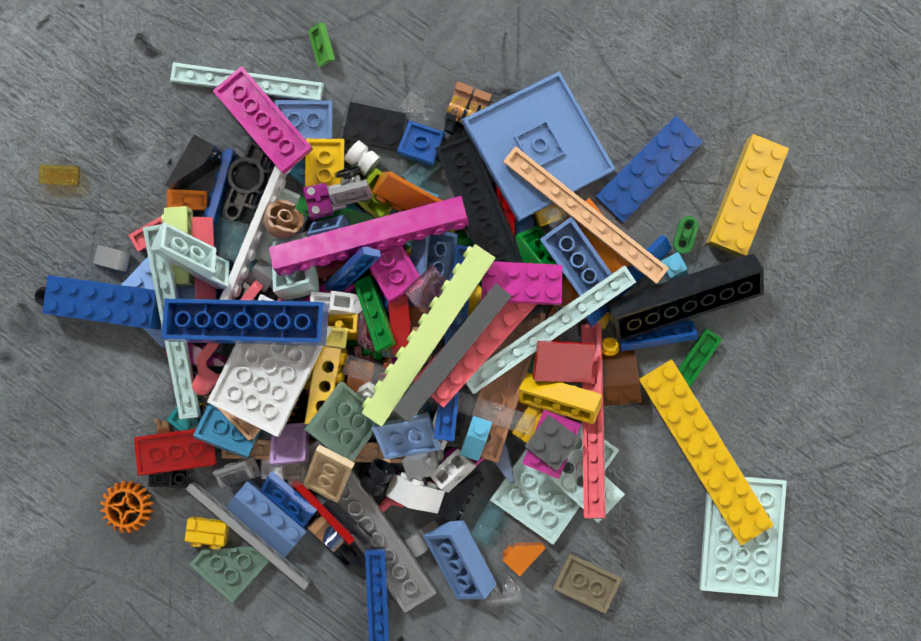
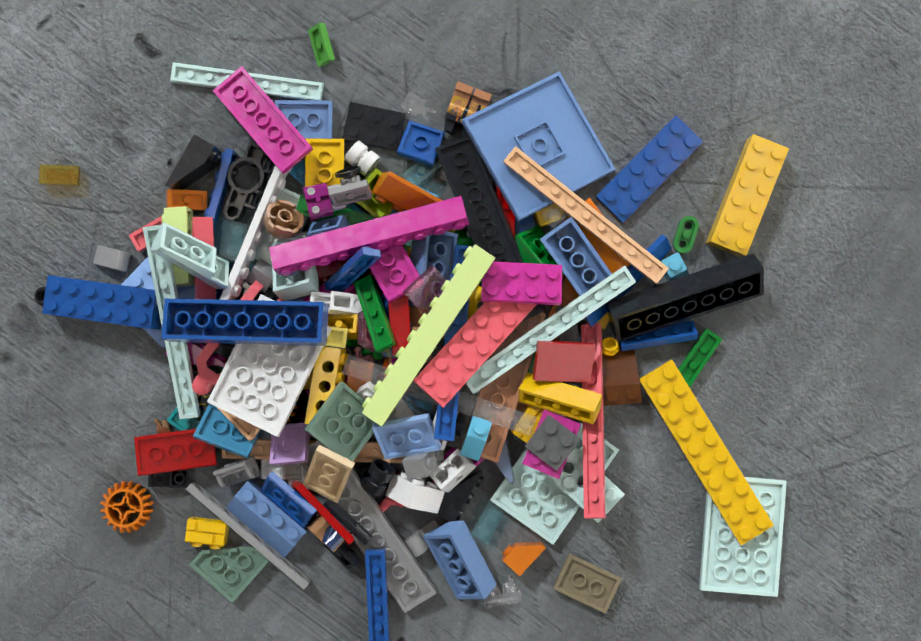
dark grey tile [393,284,512,423] -> none

